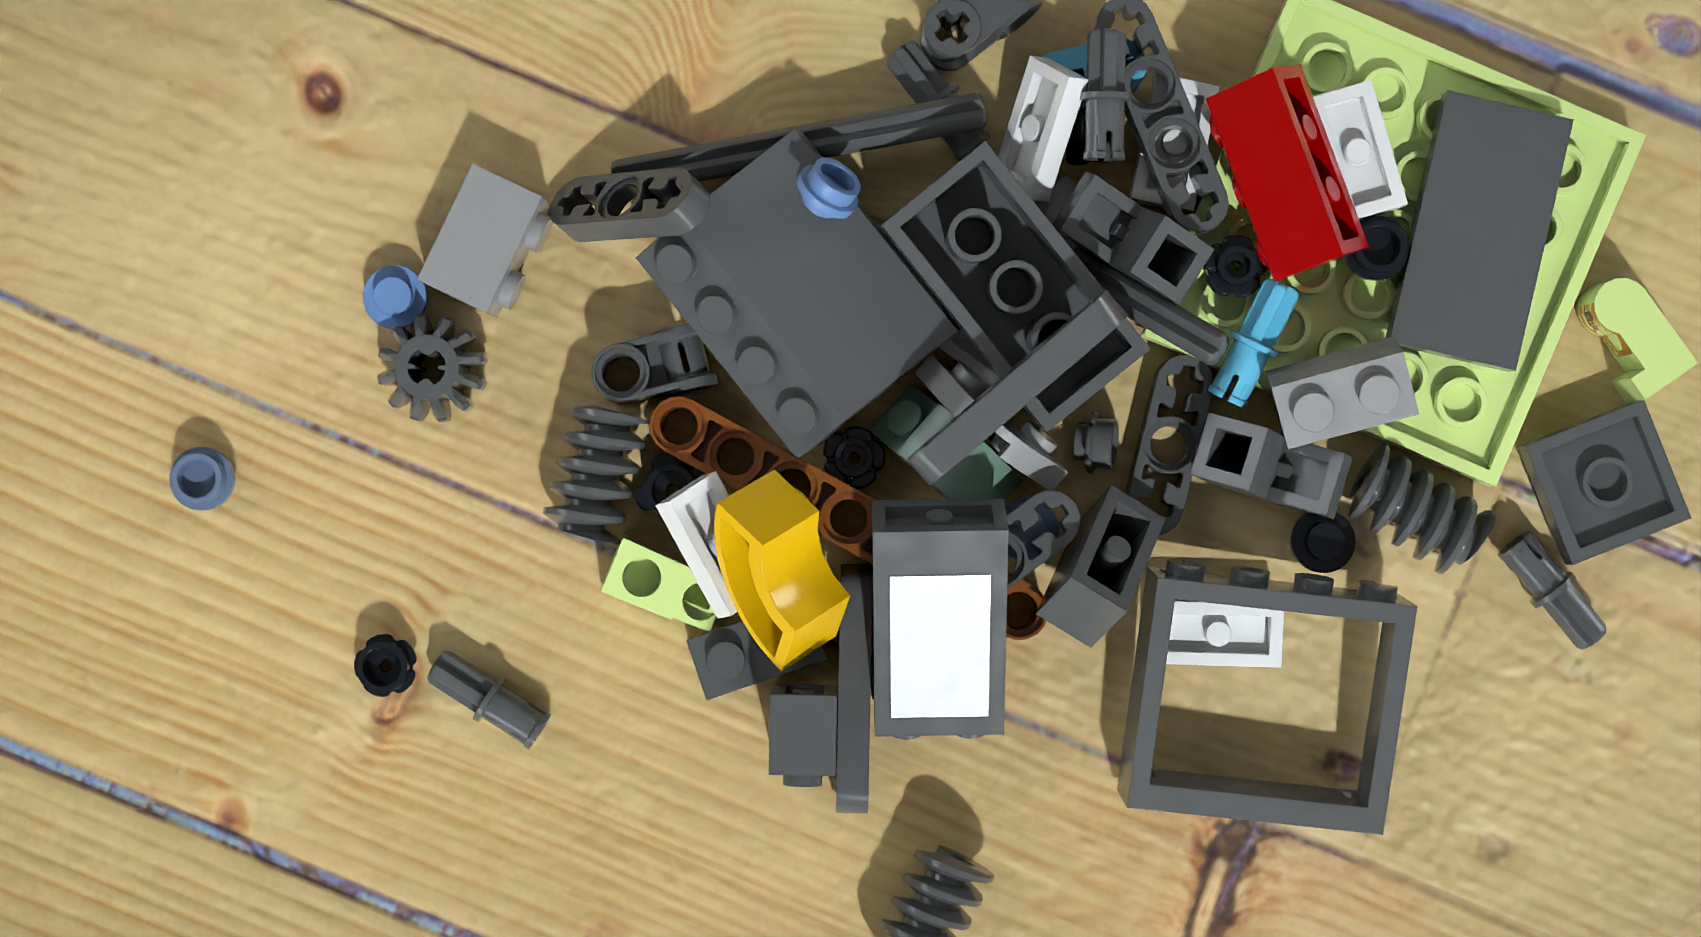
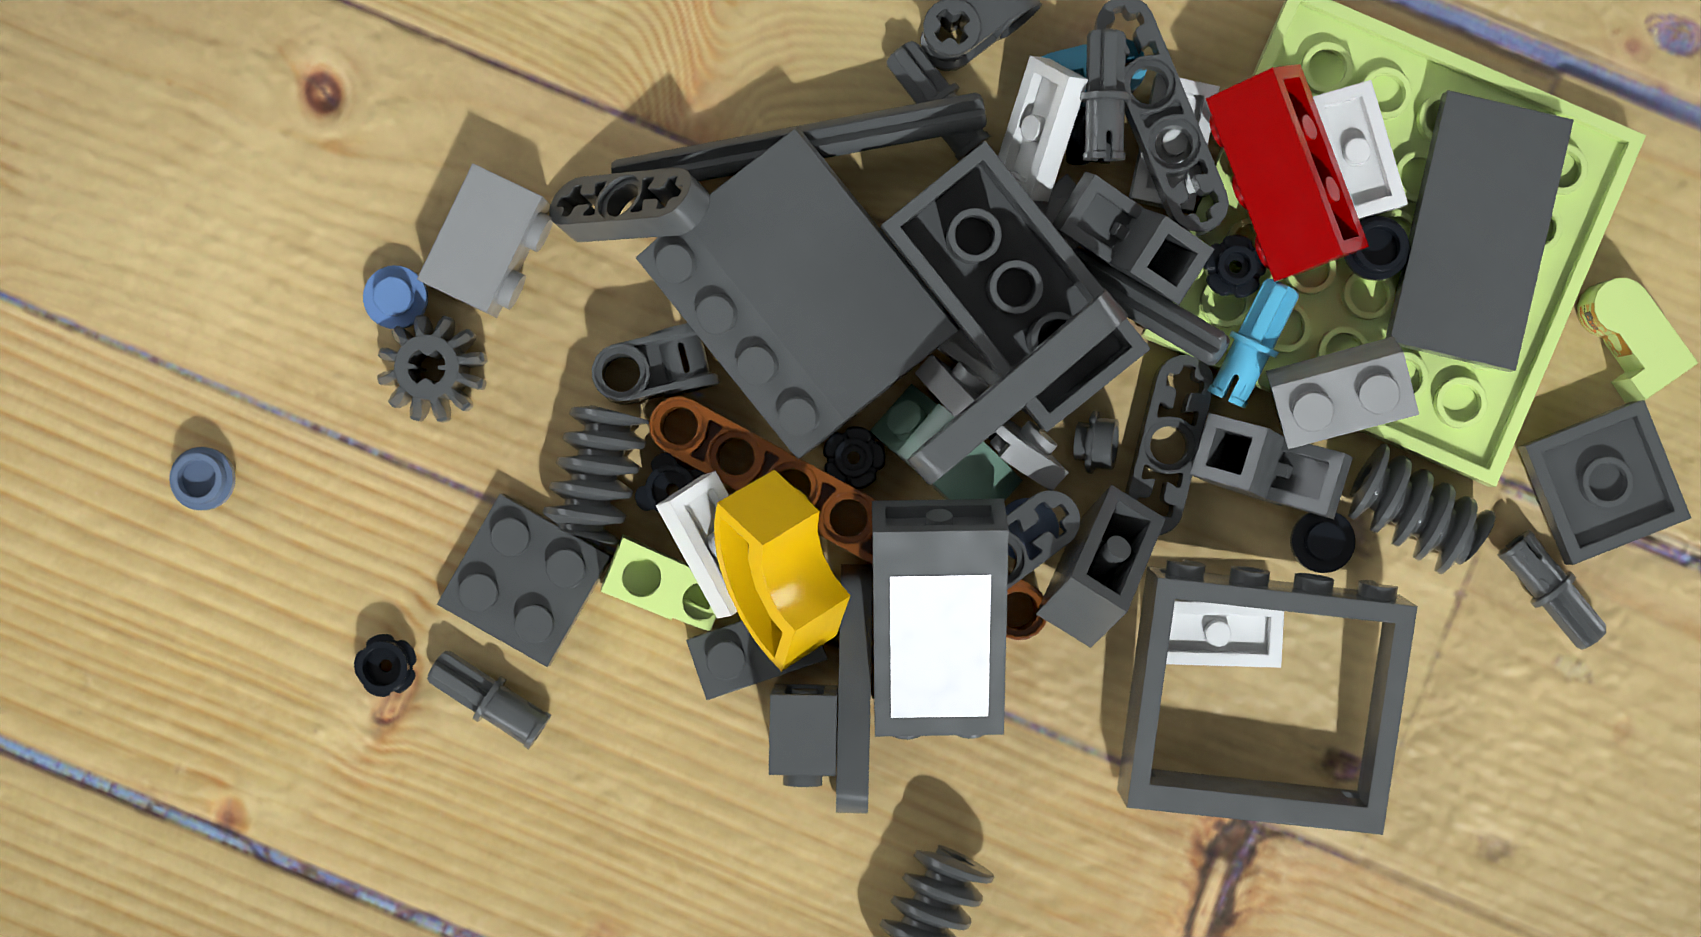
medium blue plate [796,157,861,219] -> none
none -> dark grey plate [437,494,613,667]

